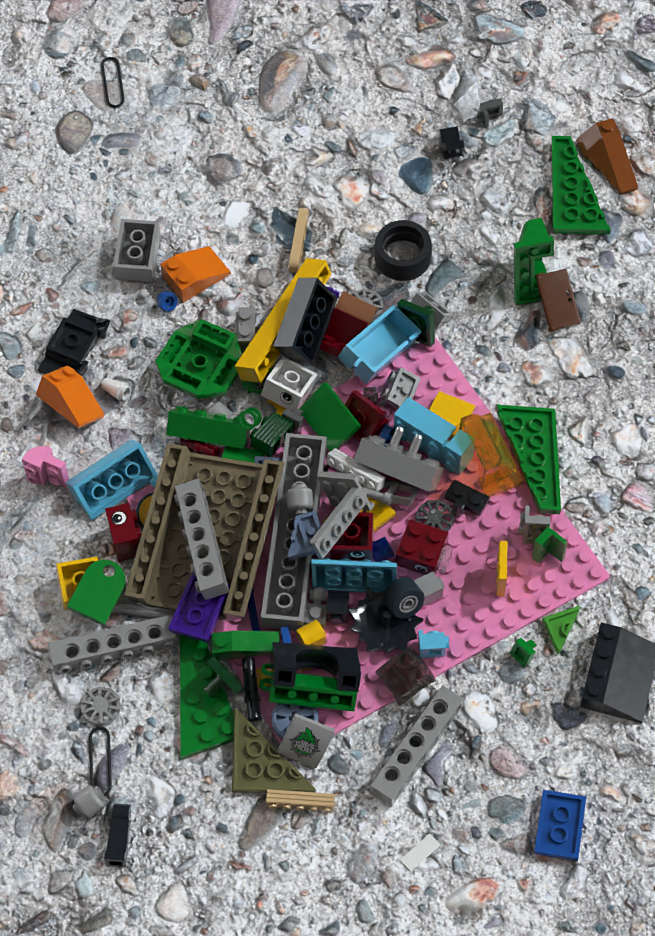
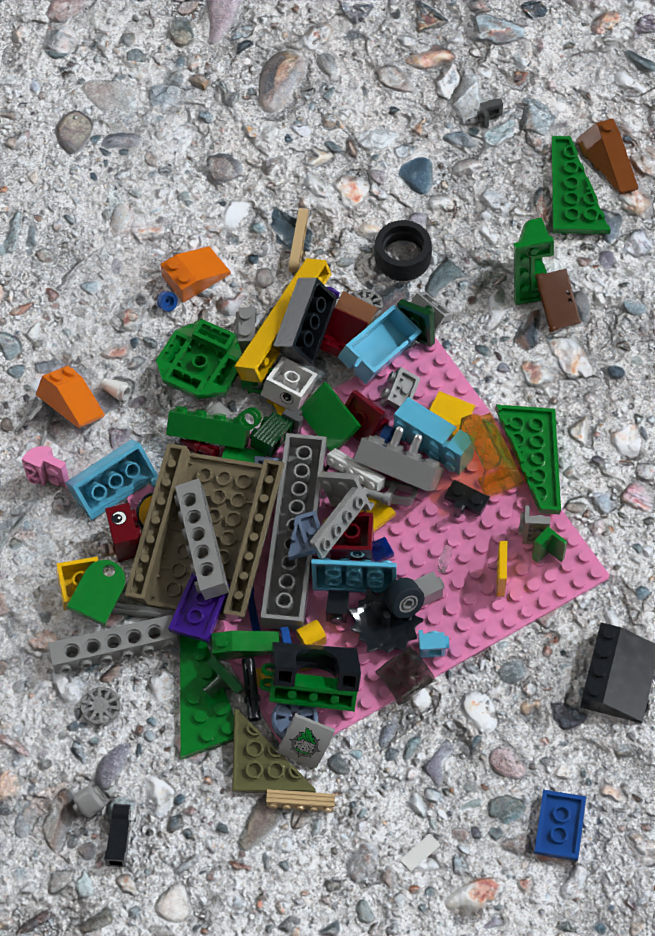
black piece [38,309,110,375] -> none
black piece [89,726,112,796] -> none
black piece [101,57,125,108] -> none
light grey brick [113,219,161,282] -> none
light grey head [286,484,314,516] -> none
light grey plate [304,587,327,628] -> none
clear smoke hose [362,387,378,405] -> none
light grey brick [369,685,464,807] -> none
dark red brick [395,520,449,575] -> none
dark grey wheel [416,499,454,532] -> none
black brick [437,126,464,159] -> none
green tile [509,638,537,668] -> none
bright green tile [542,606,580,654] -> none

